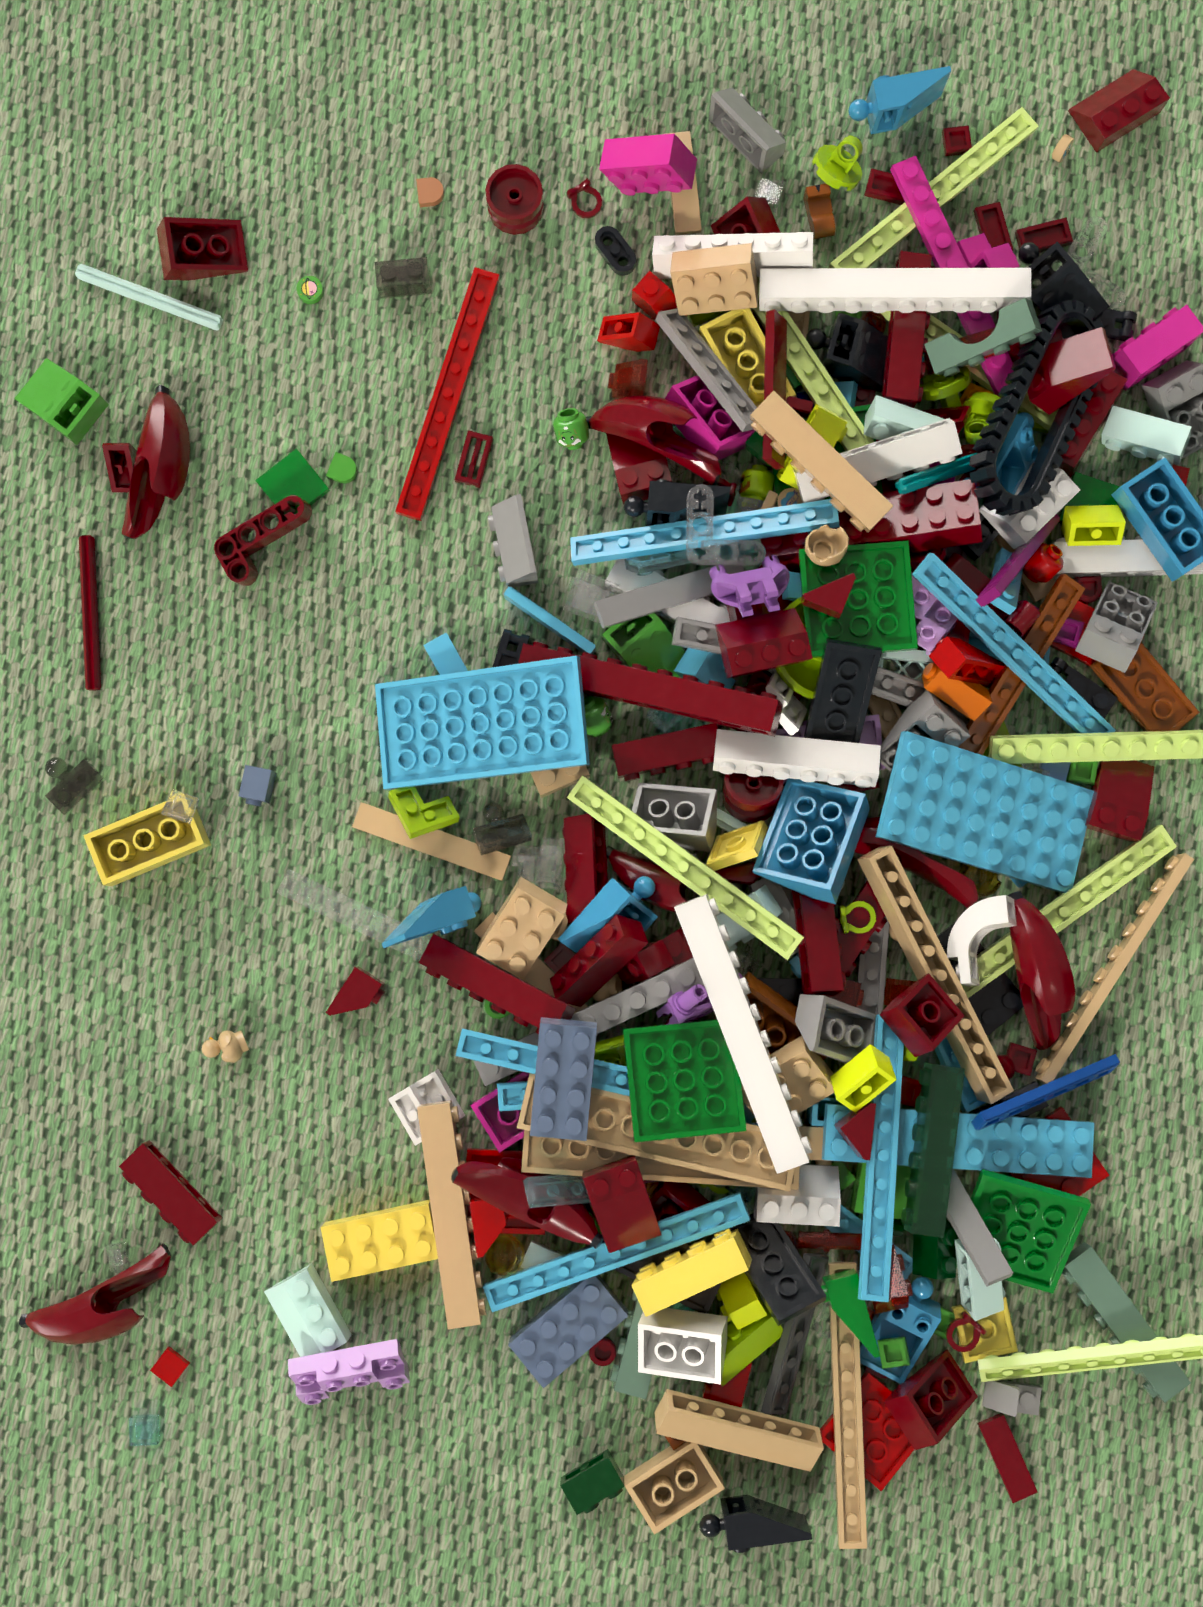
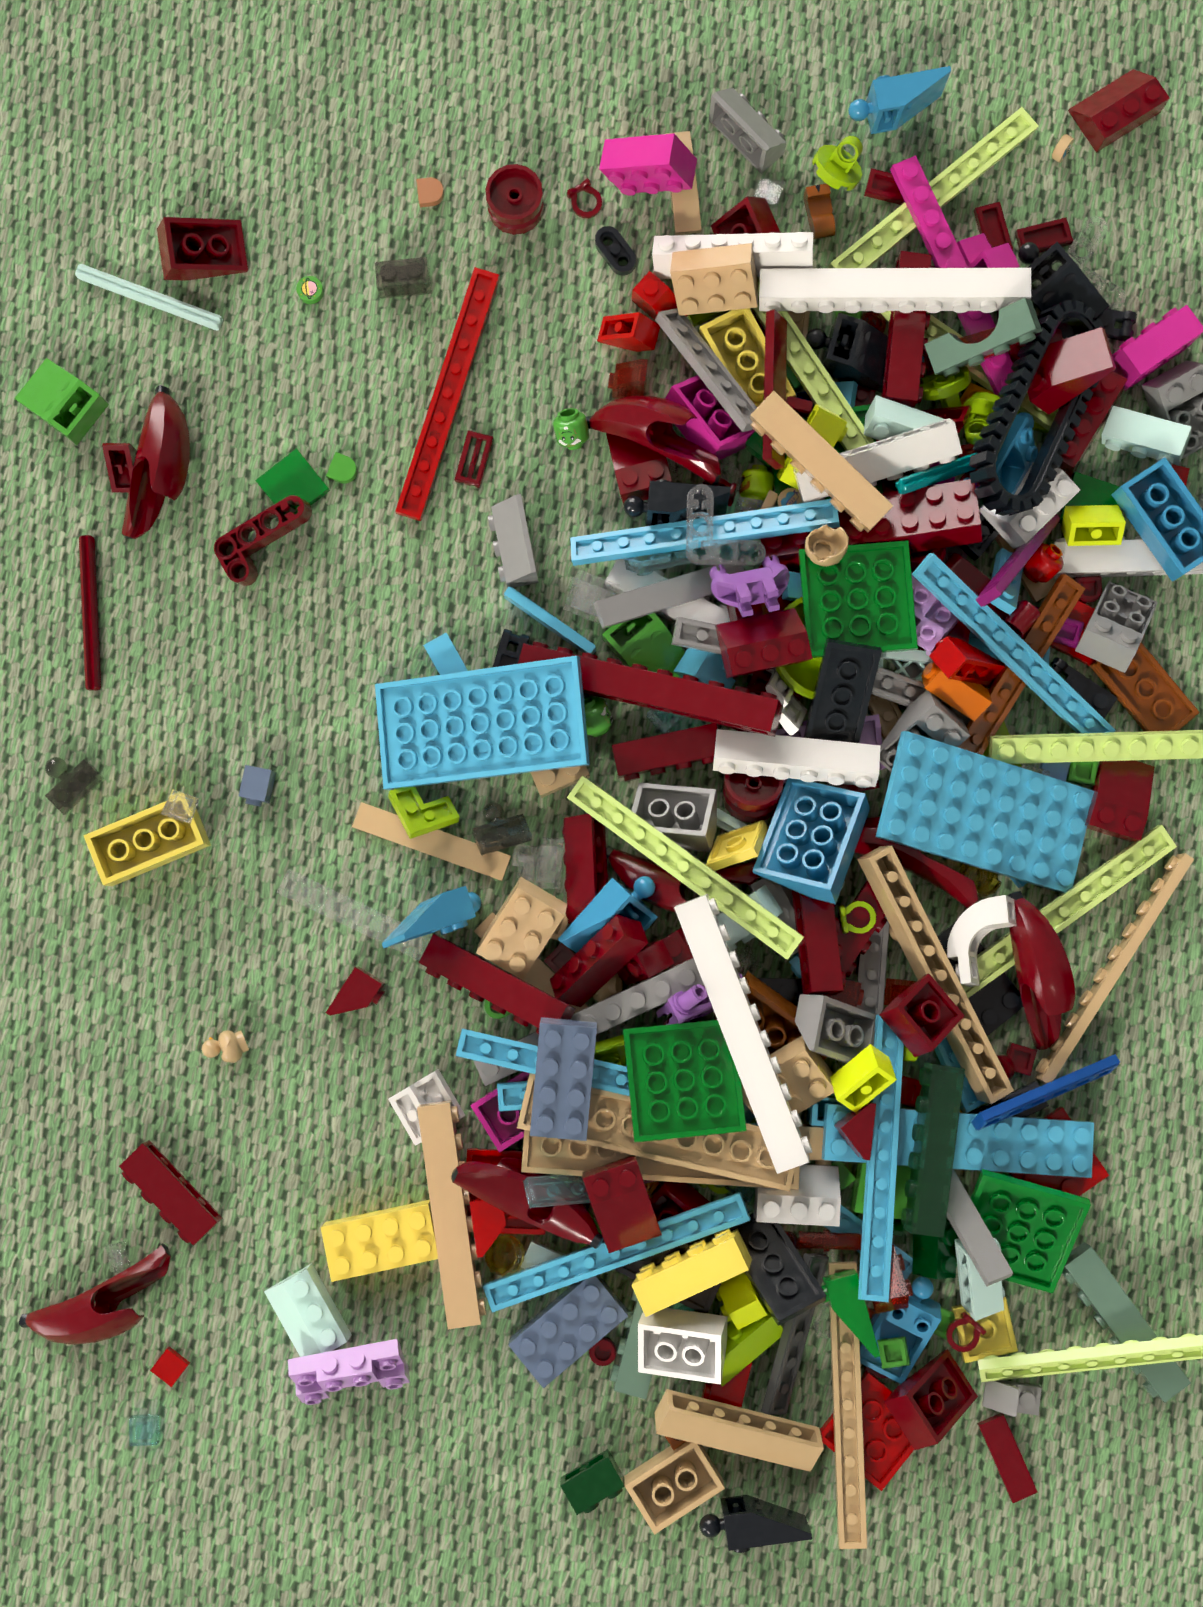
dark red slope [801,573,856,619] -> none
dark red tile [942,125,972,157] -> none

